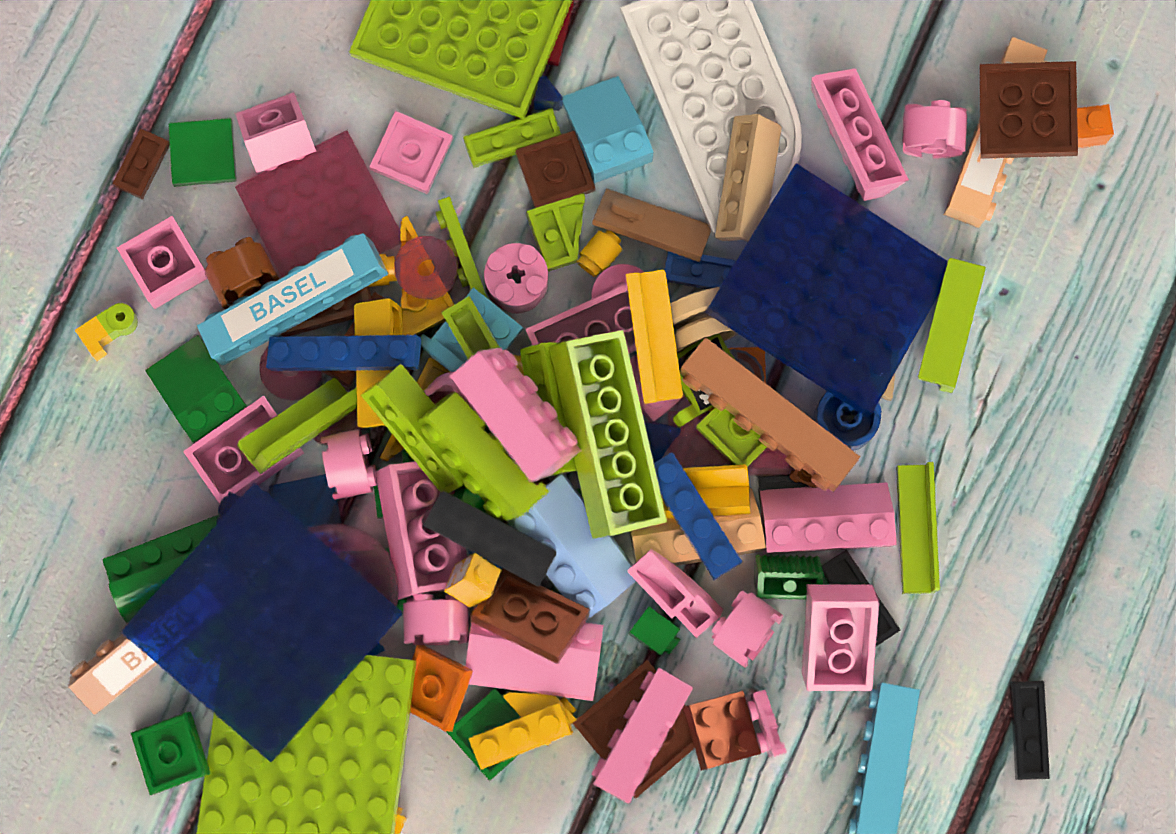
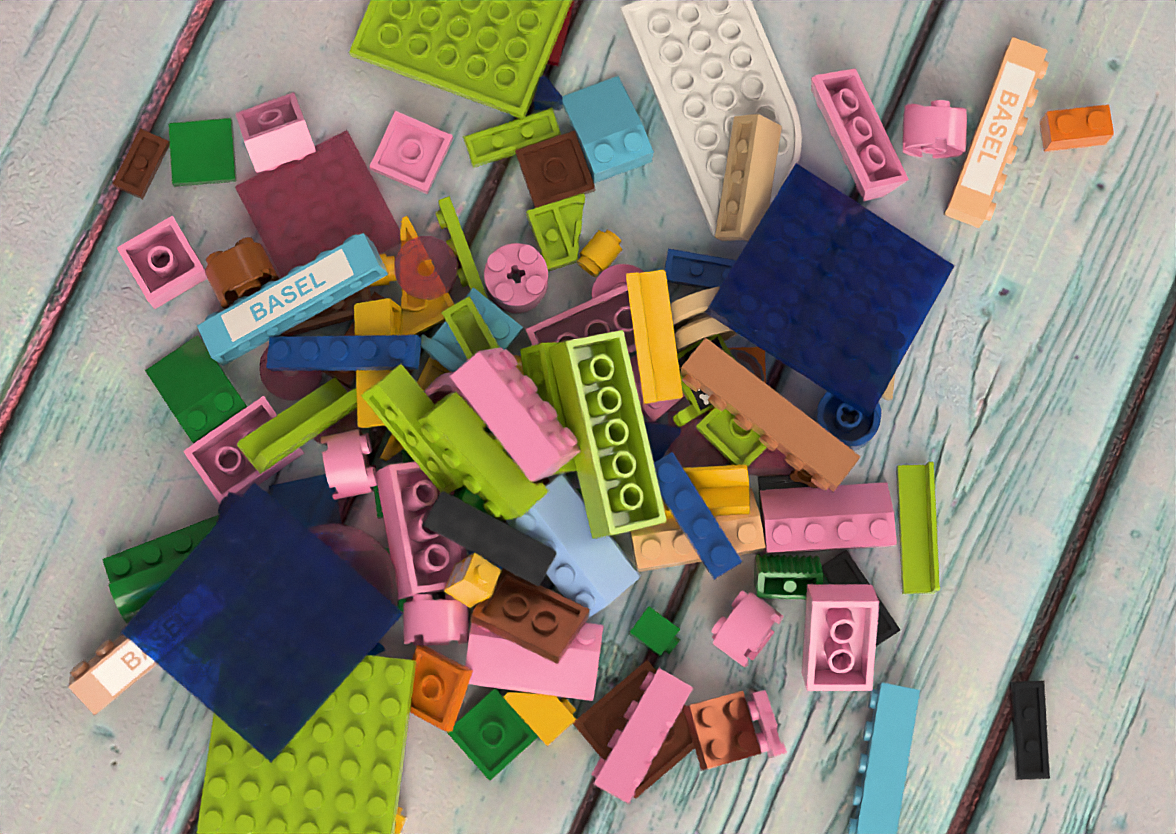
leg [75,303,138,361] -> none
green tile [130,711,211,795] -> none
yellow plate [469,702,573,769] -> none
medium nougat piece [592,188,711,262] -> none
bright pink slope [627,549,723,637] -> none
lime panel [918,258,986,393] -> none
copper plate [980,61,1078,159] -> none

